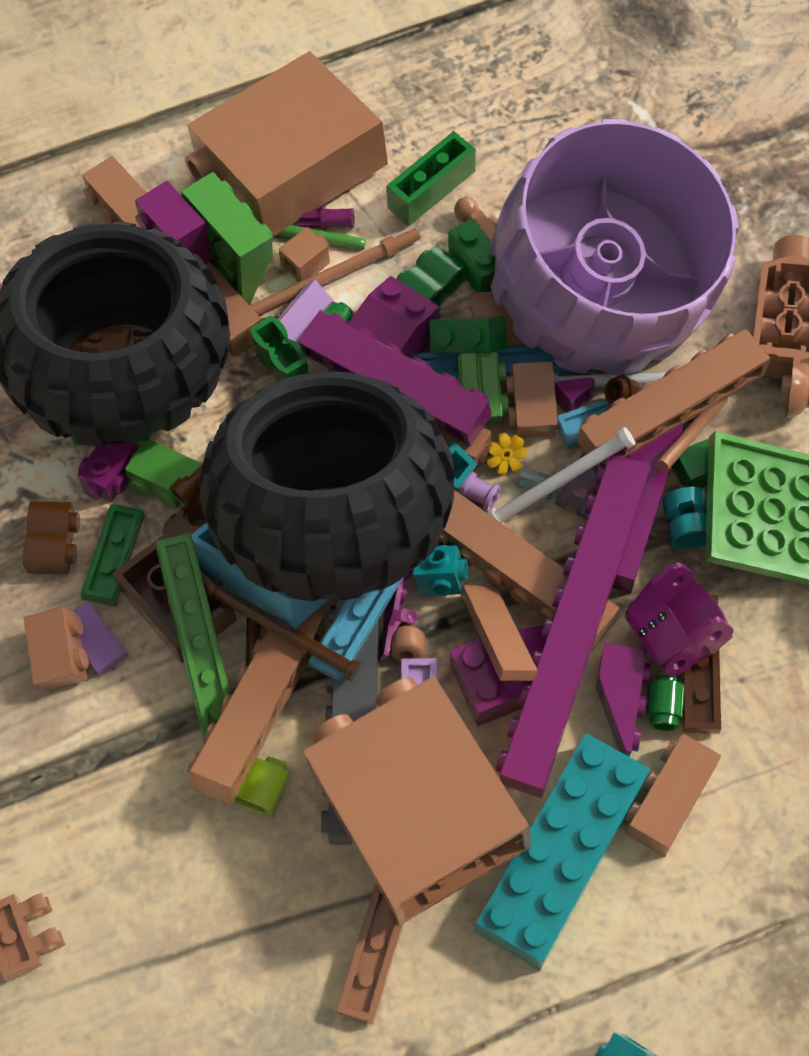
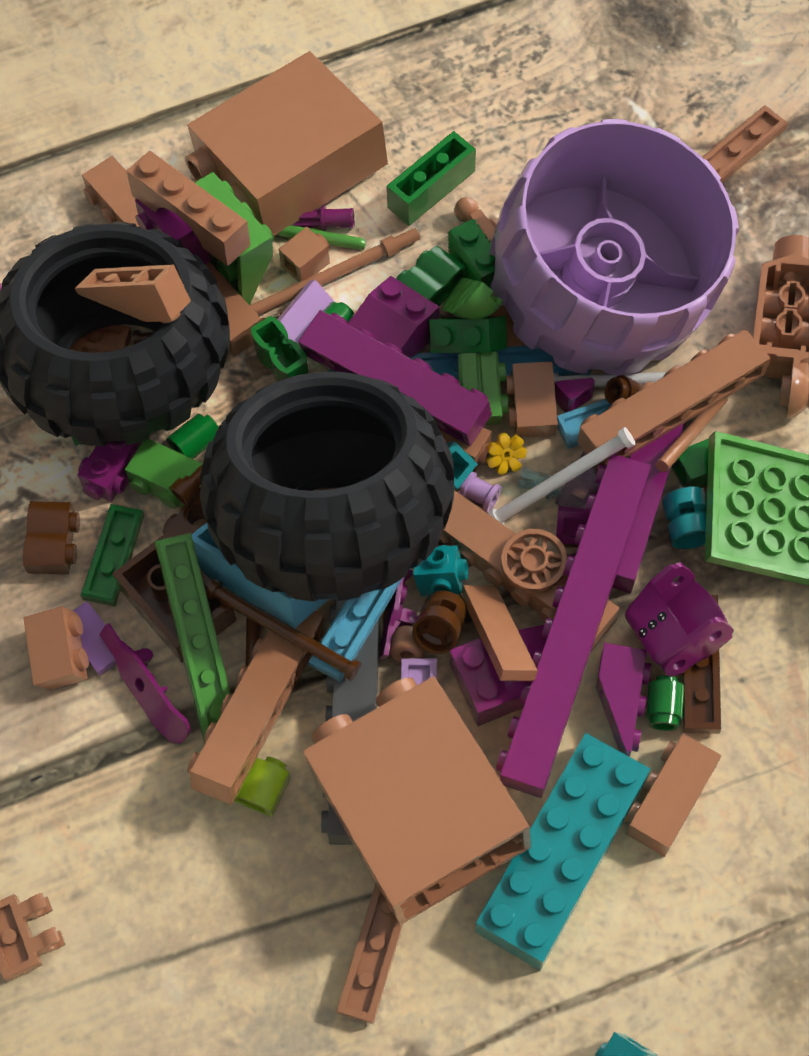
none -> nougat slope [75,265,191,323]
none -> magenta piece [99,623,191,744]
none -> nougat arch [126,150,251,266]
none -> green brick [166,413,219,459]
none -> reddish brown wheel [412,590,468,655]
none -> bright green brick [442,277,504,320]
none -> nougat wheel [501,529,567,592]
none -> magenta plate [556,506,589,545]
none -> nougat tile [702,105,788,183]

